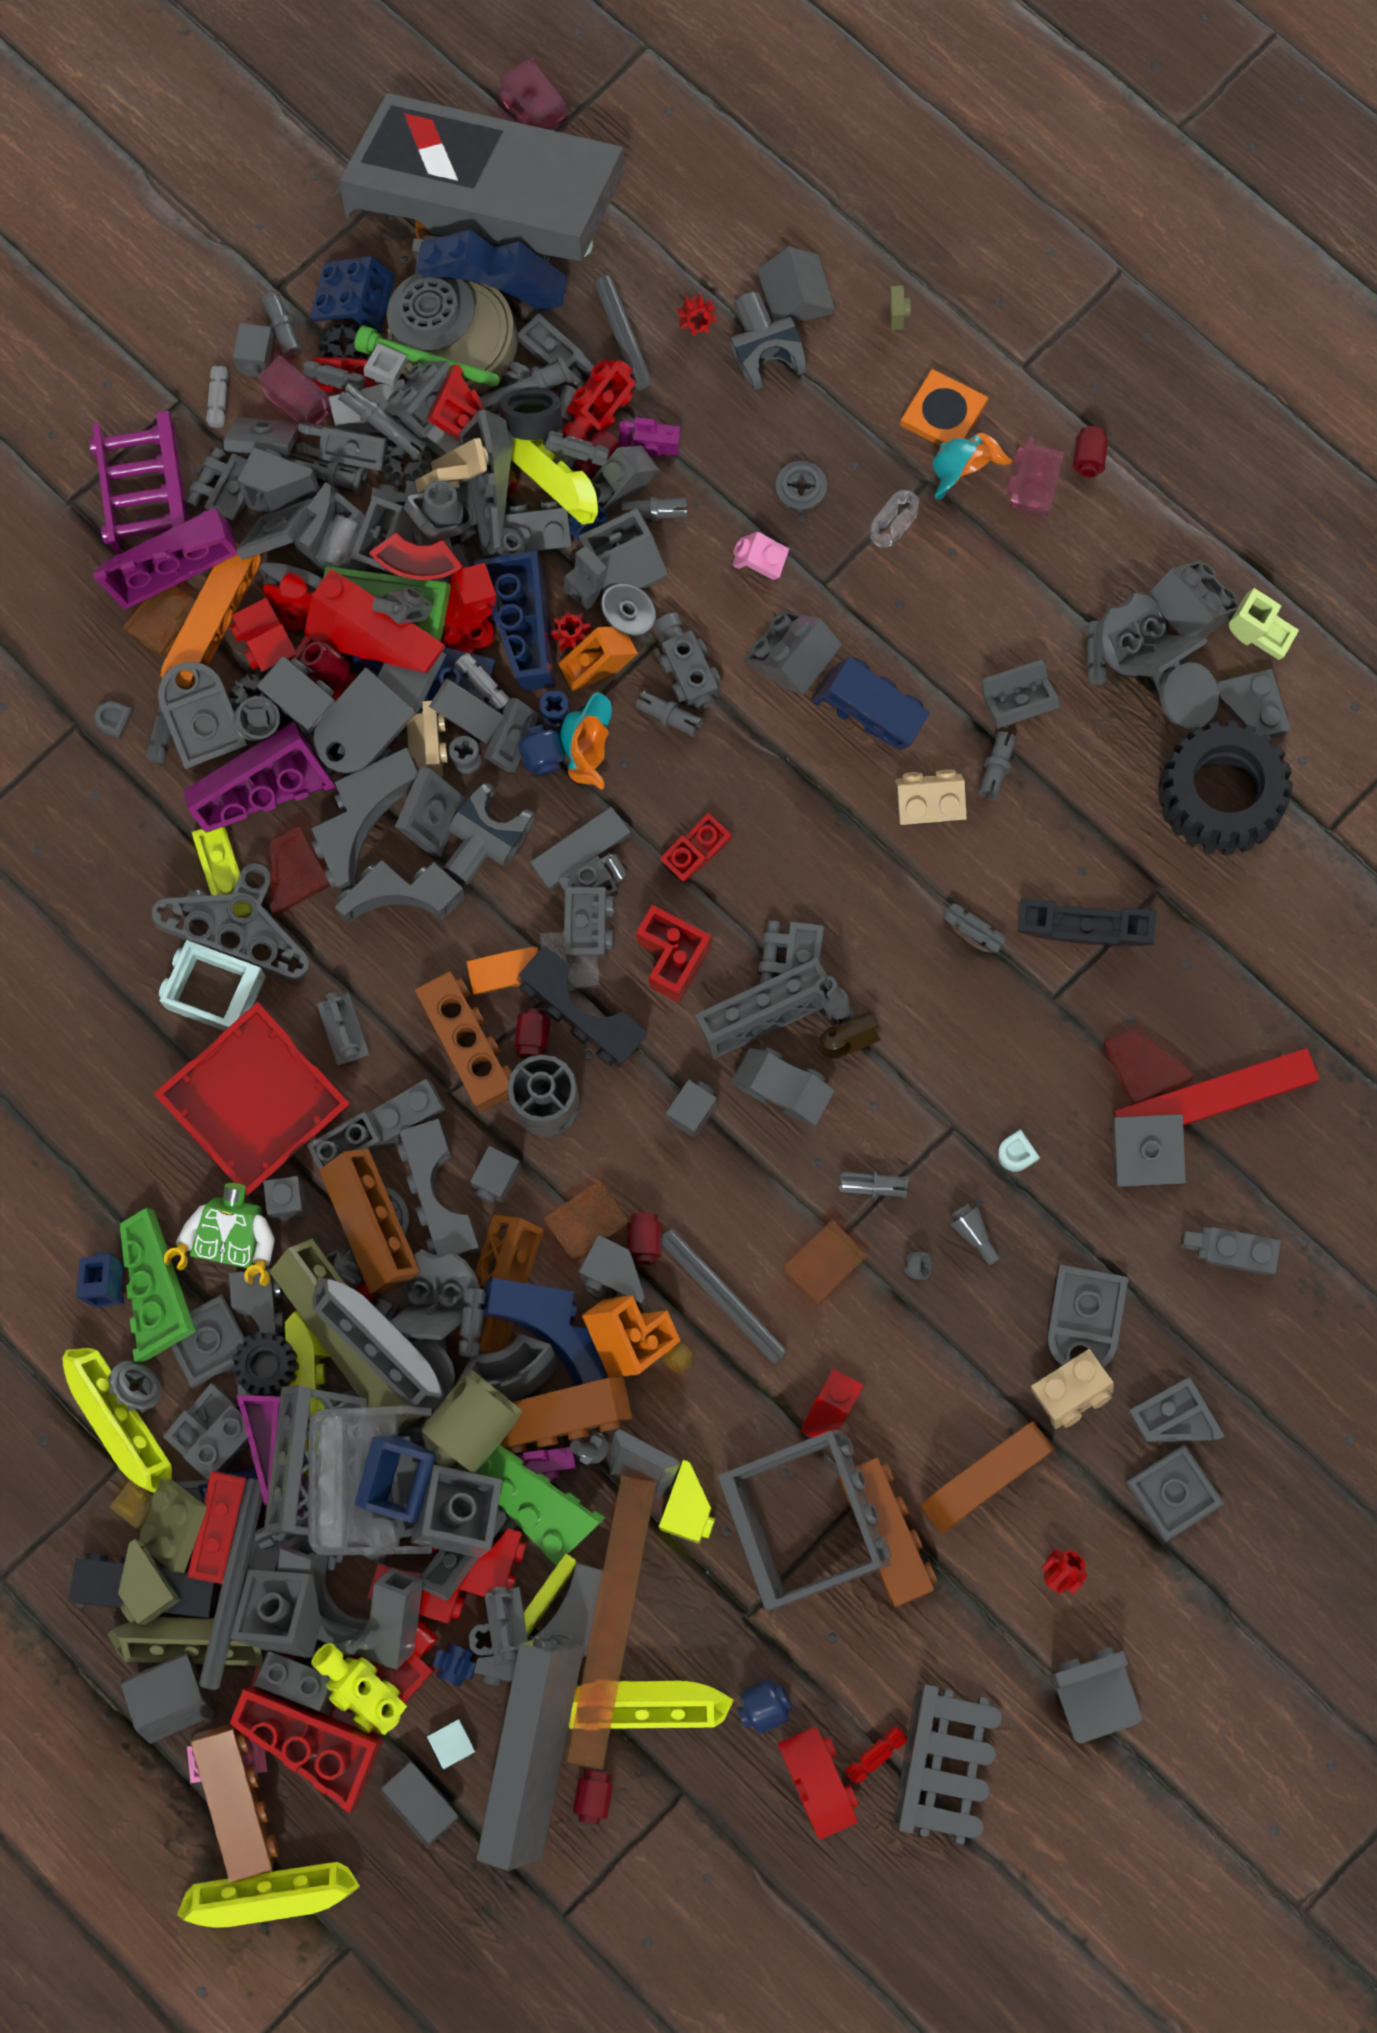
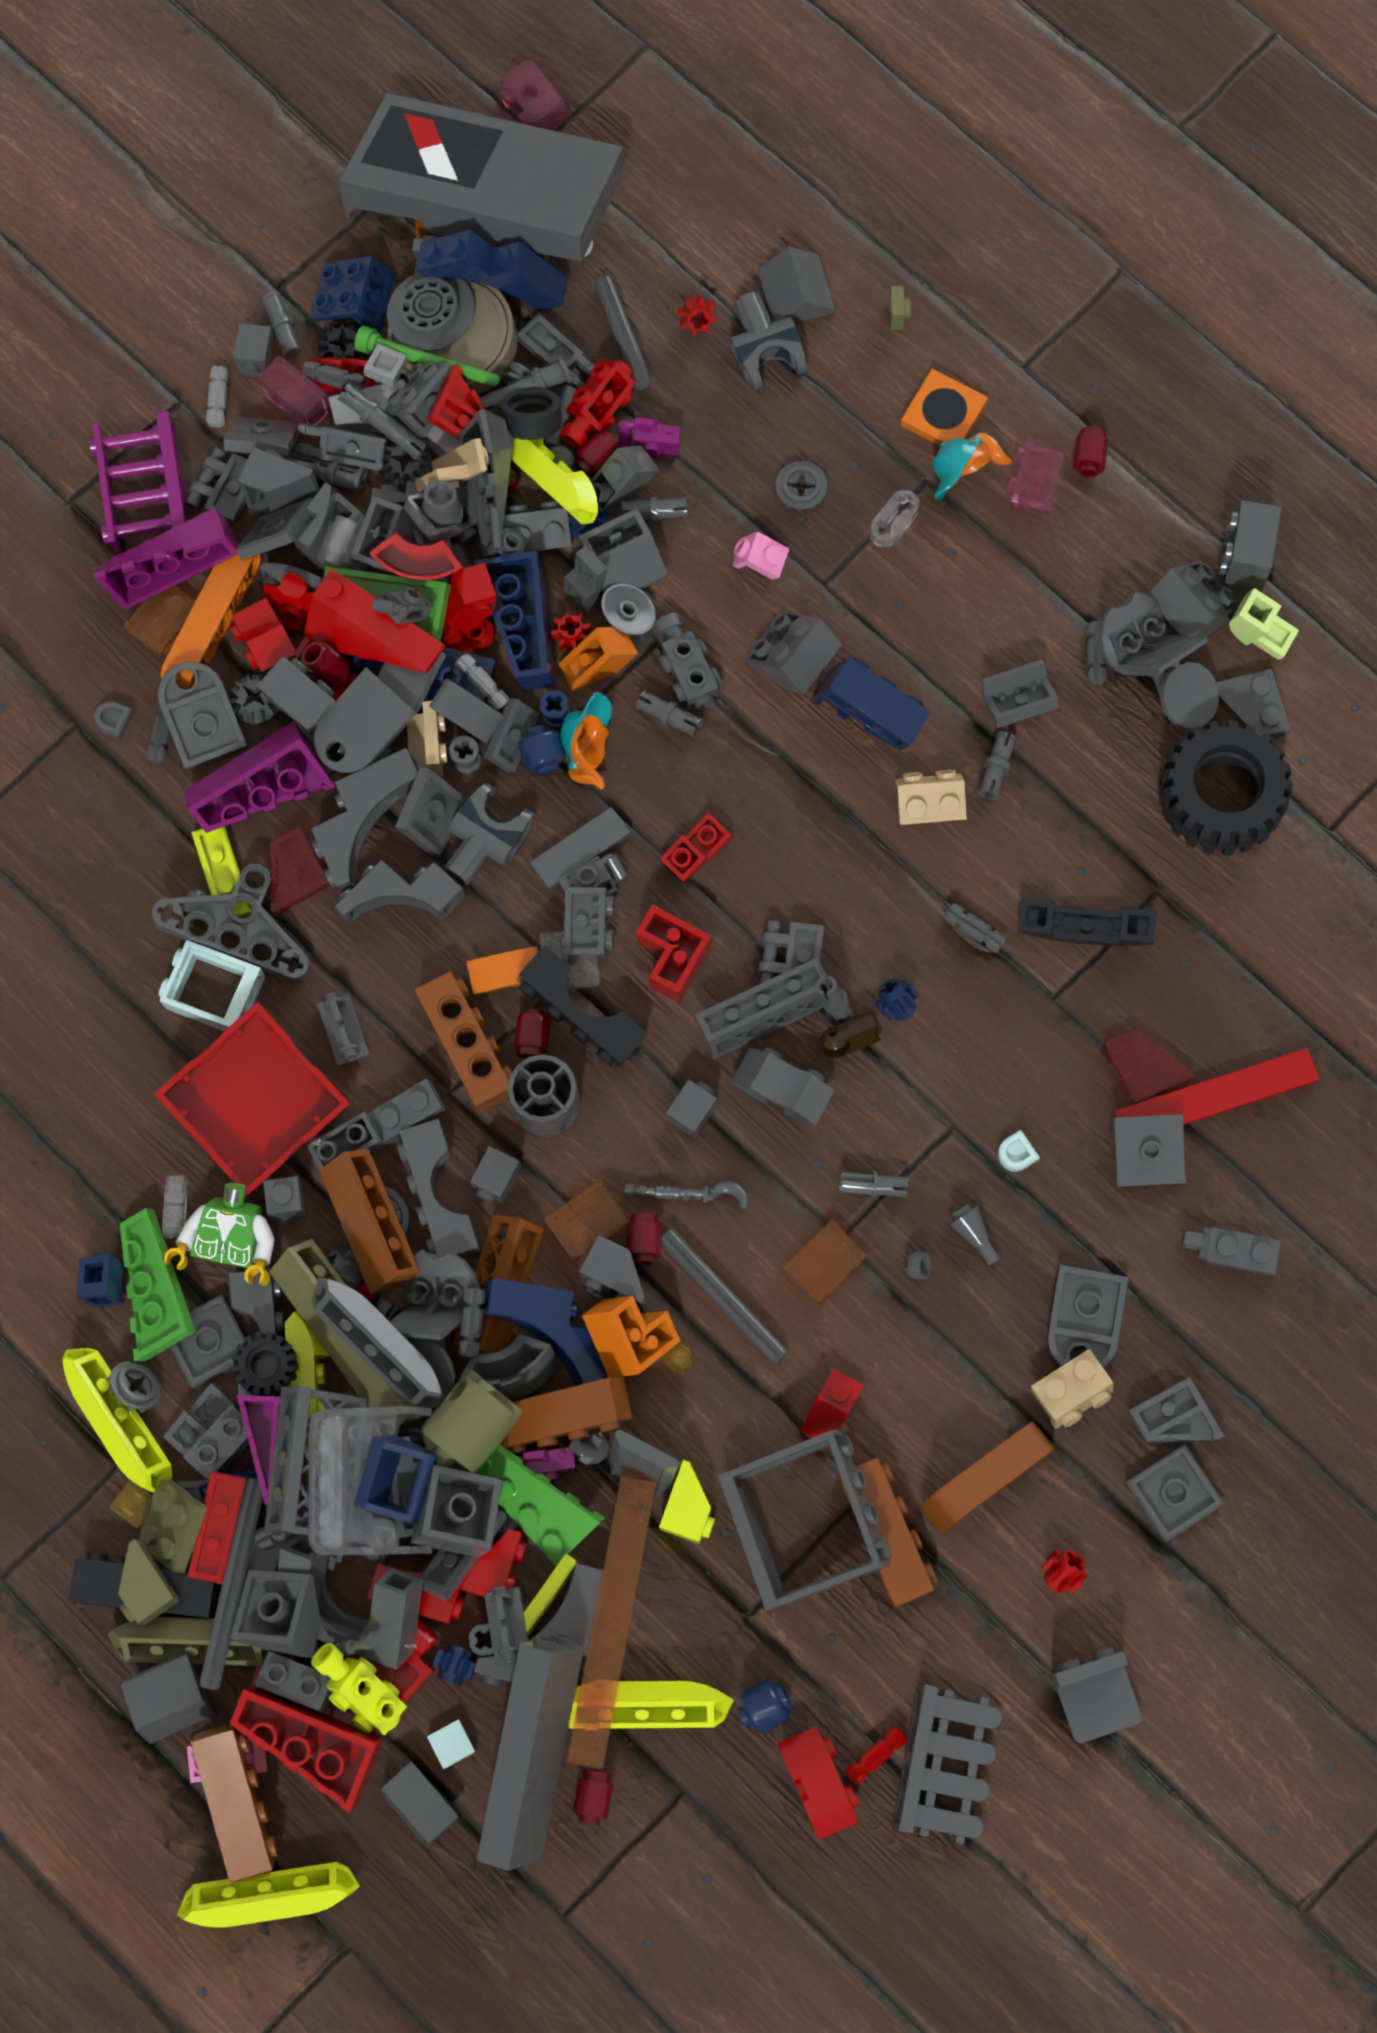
dark grey wheel [233,696,280,742] -> none
dark grey axle [545,431,609,466] -> none
none -> clear beam [162,1174,188,1238]
none -> dark grey piece [625,1180,749,1209]
none -> dark blue gear [875,979,920,1021]
none -> dark grey brick [1219,500,1281,593]

